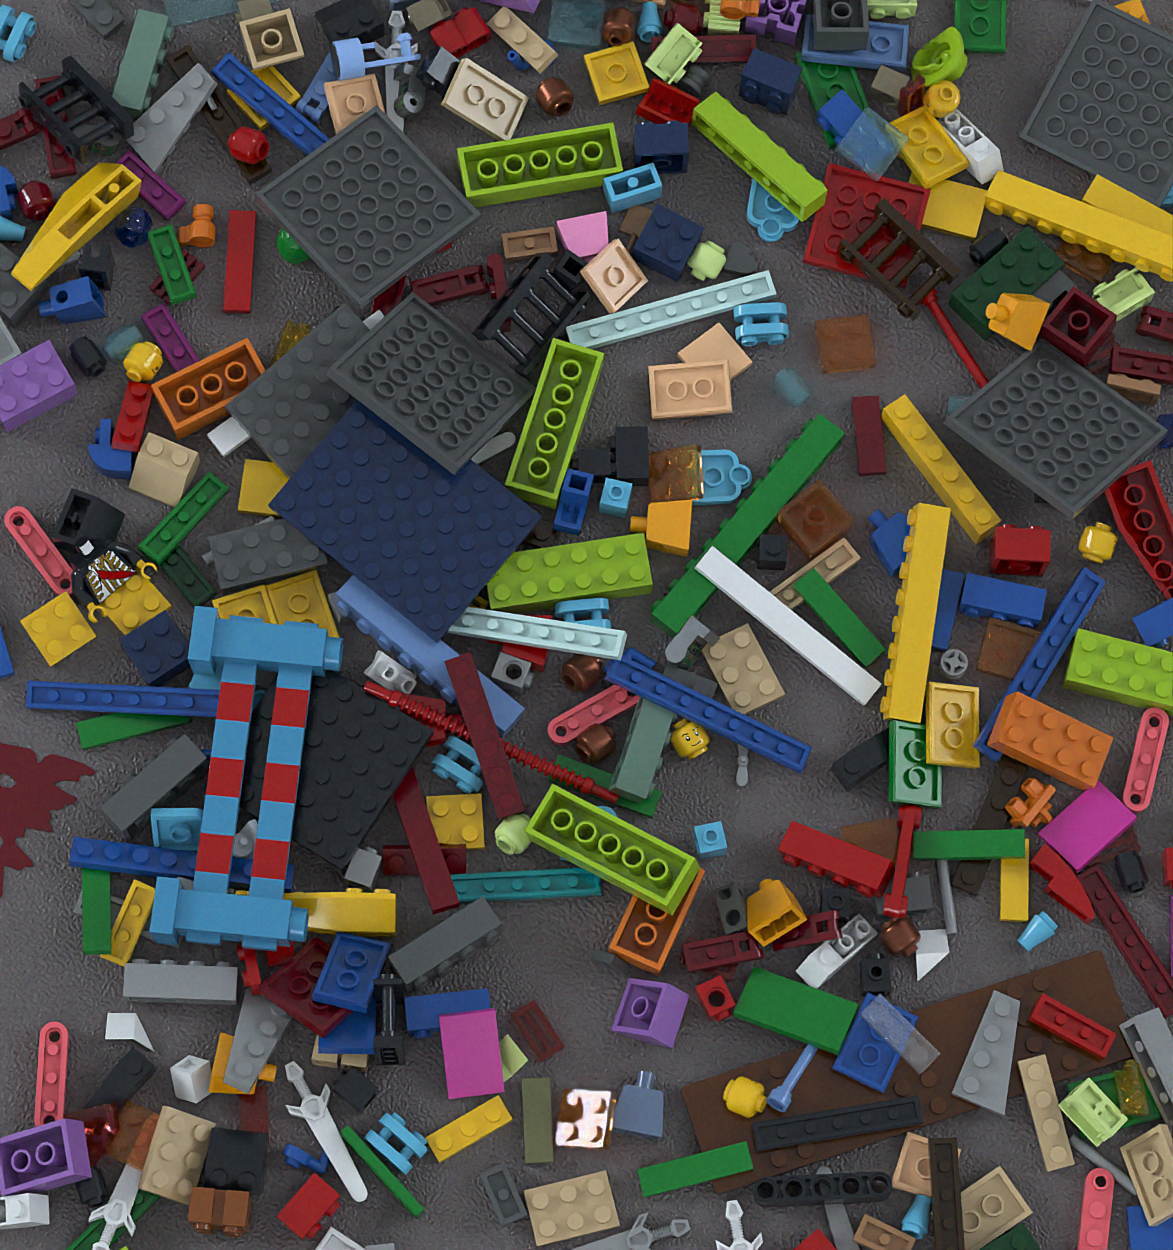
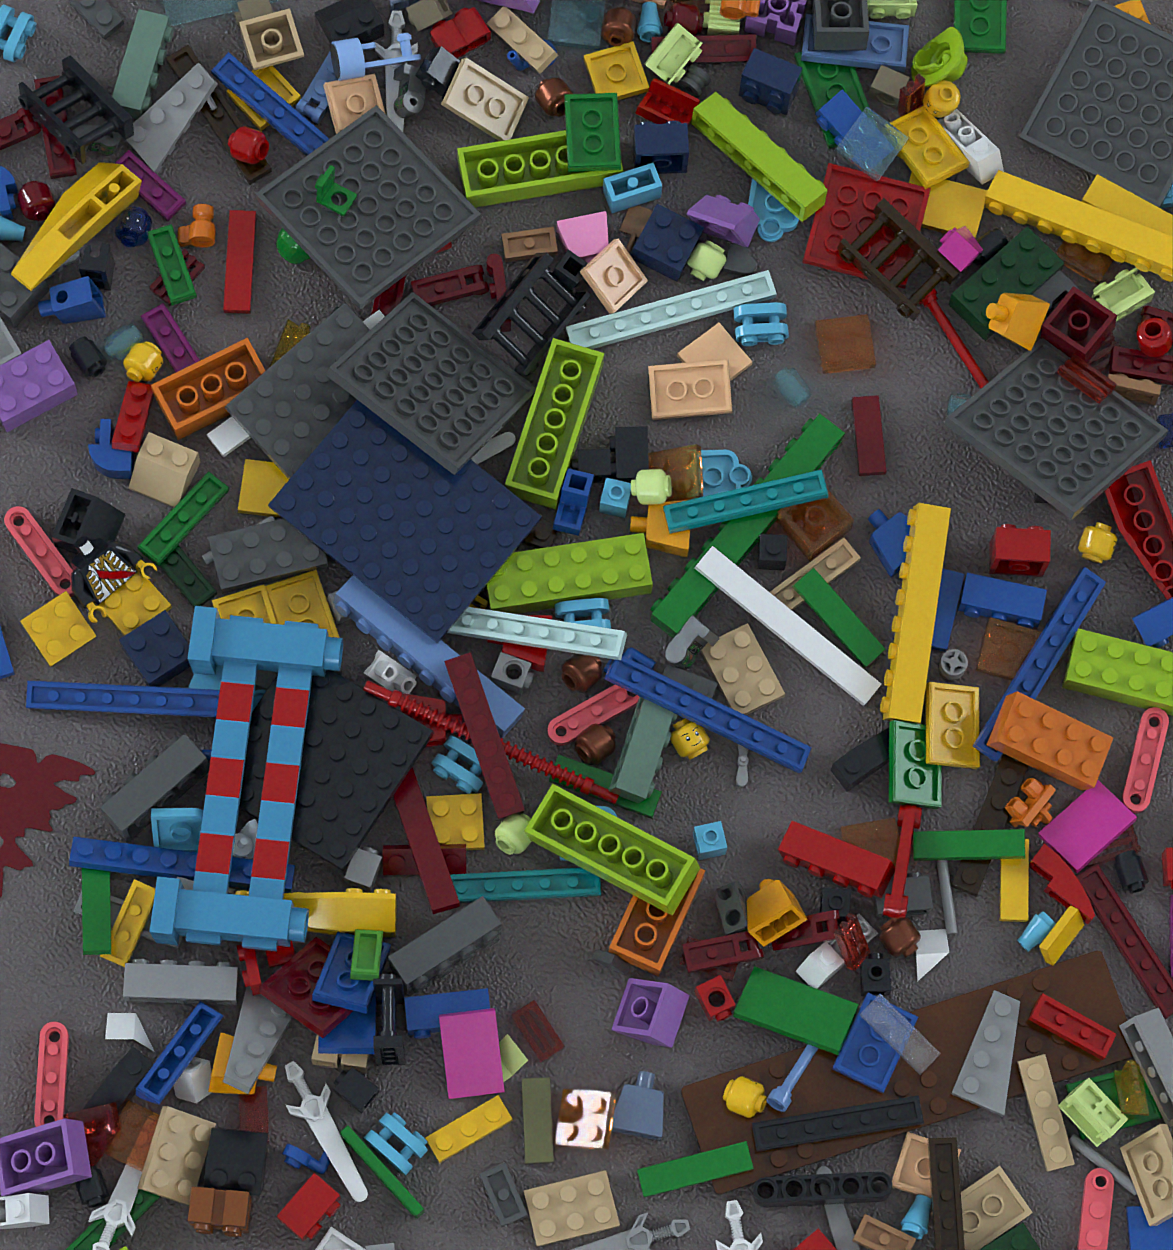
green tile [76,713,190,751] -> none
yellow brick [881,394,1002,544] -> none
none -> blue slope [136,1001,223,1105]
none -> green bracket [315,165,357,216]
none -> bright green tile [350,929,383,981]
none -> green tile [564,93,621,172]
none -> yellowish green head [631,469,672,505]
none -> teal tile [663,470,828,534]
none -> medium lavender slope [687,195,760,248]
none -> clear red tile [834,913,870,971]
none -> dark pink slope [938,226,983,272]
none -> yellow tile [1039,905,1084,966]
none -> clear red tile [1057,354,1117,403]
none -> red head [1136,318,1173,357]

